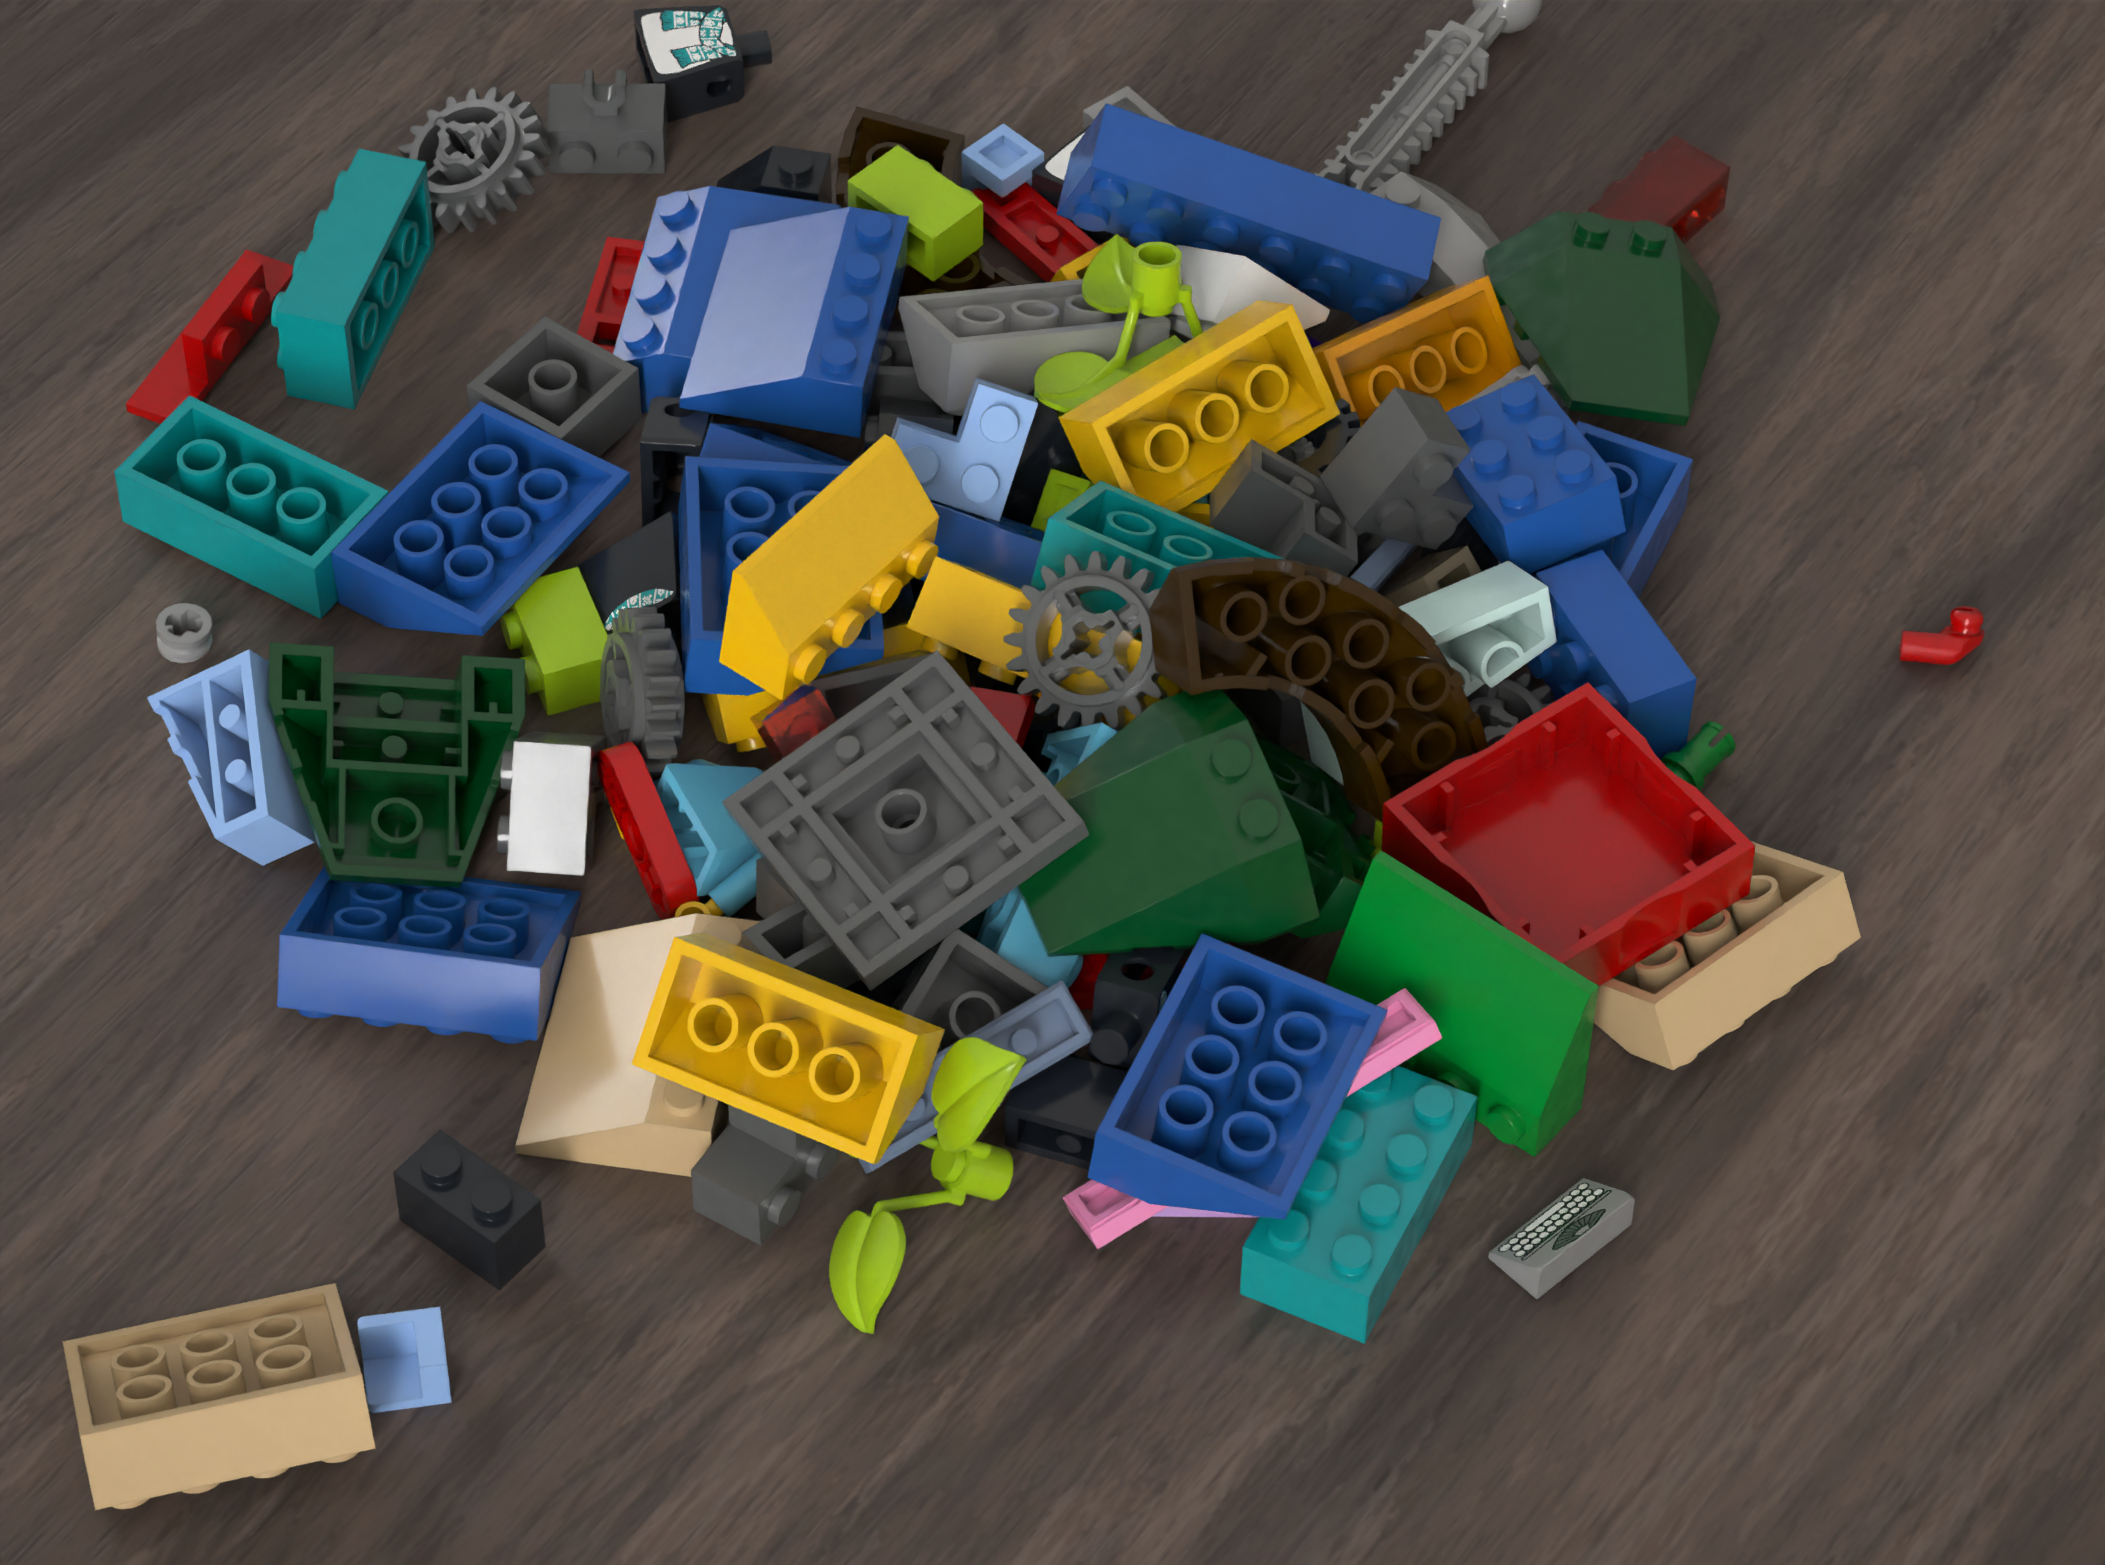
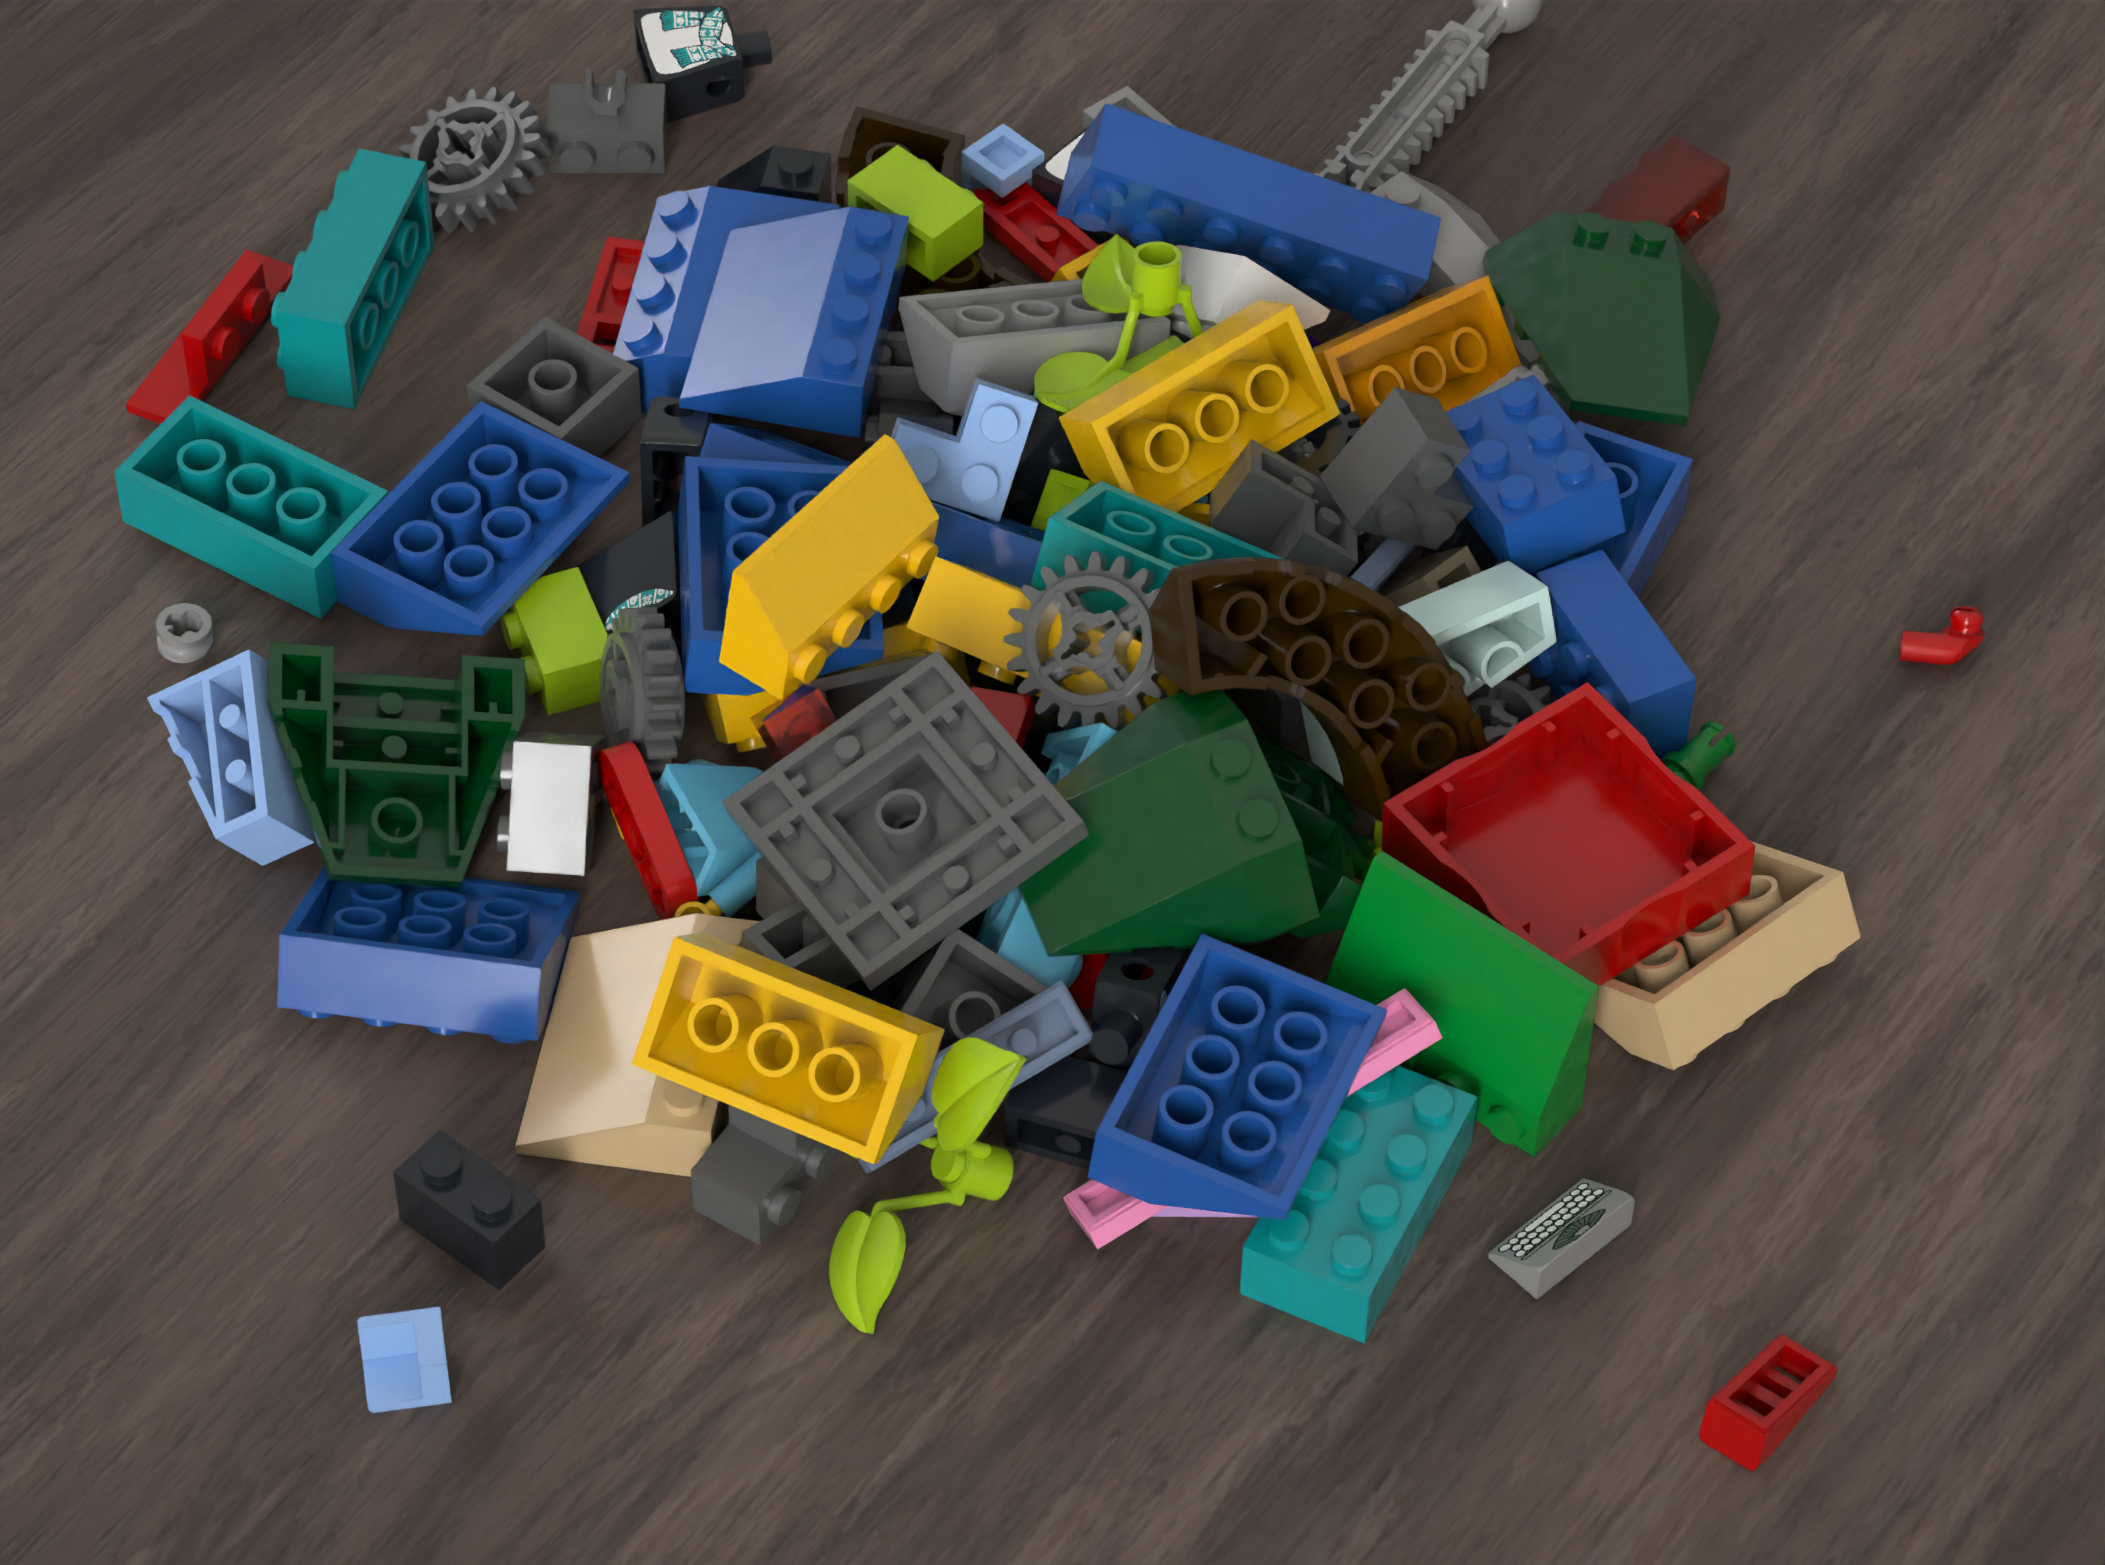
tan slope [63,1283,375,1510] -> none
none -> red slope [1699,1334,1838,1471]

